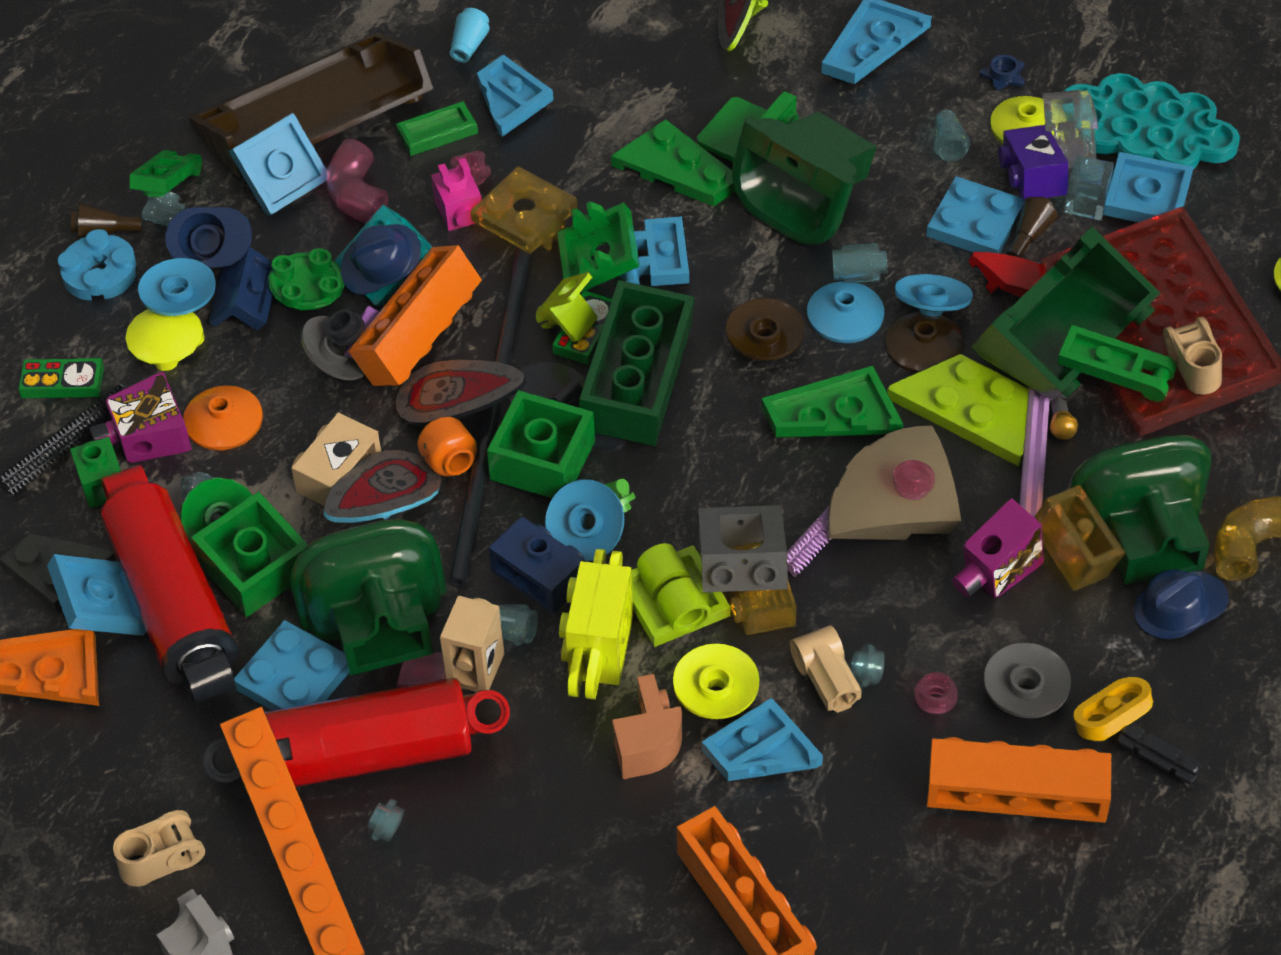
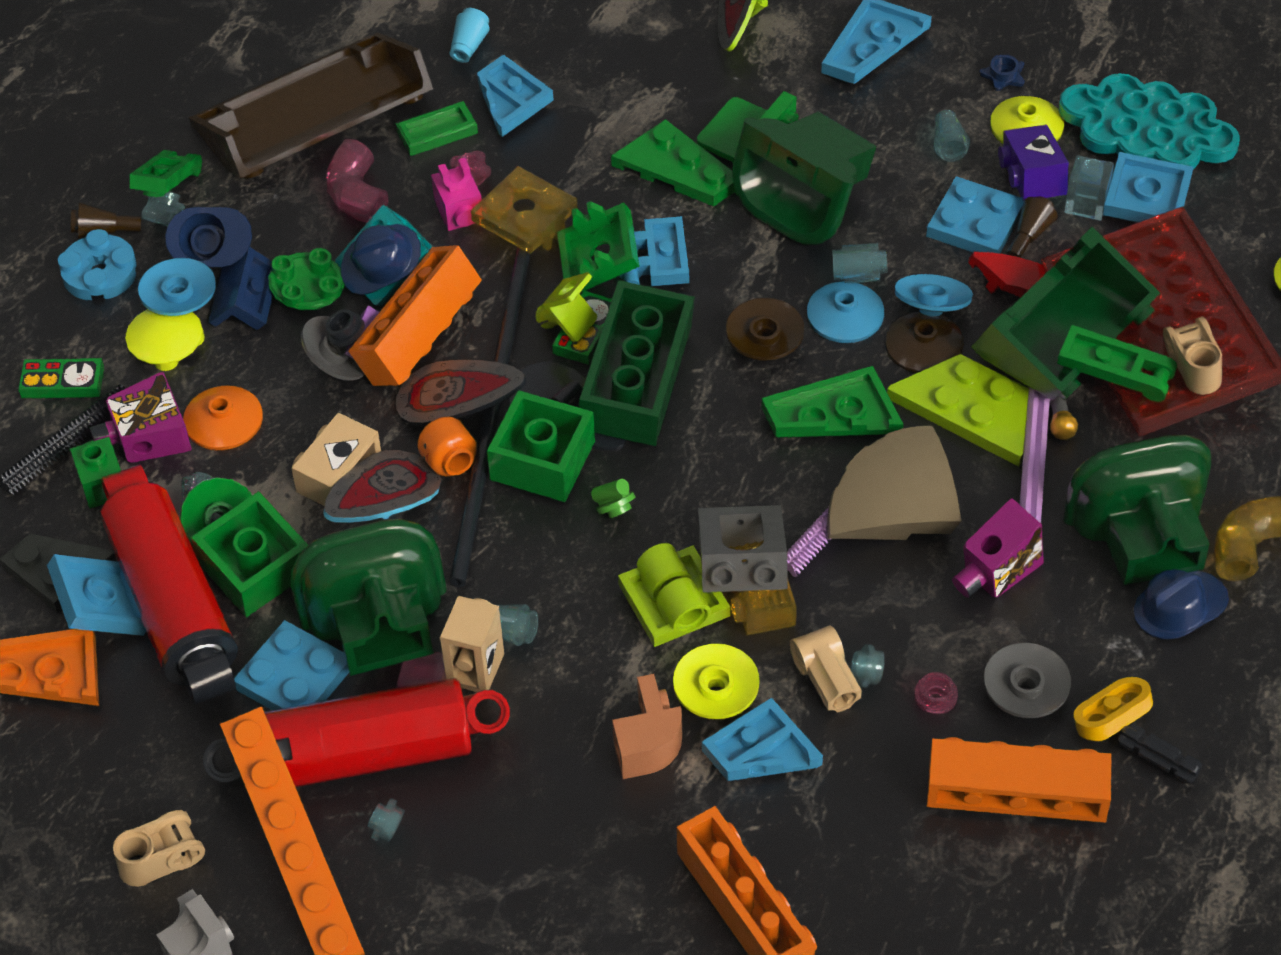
dark azure plate [229,113,331,216] -> none
dark blue brick [489,516,585,615] -> none
dark azure dish [545,480,624,562] -> none
neon yellow brick [559,549,633,699] -> none
clear pink plate [893,460,935,500] -> none
clear yellow brick [1034,485,1125,591] -> none
clear brick [1043,90,1098,169] -> none

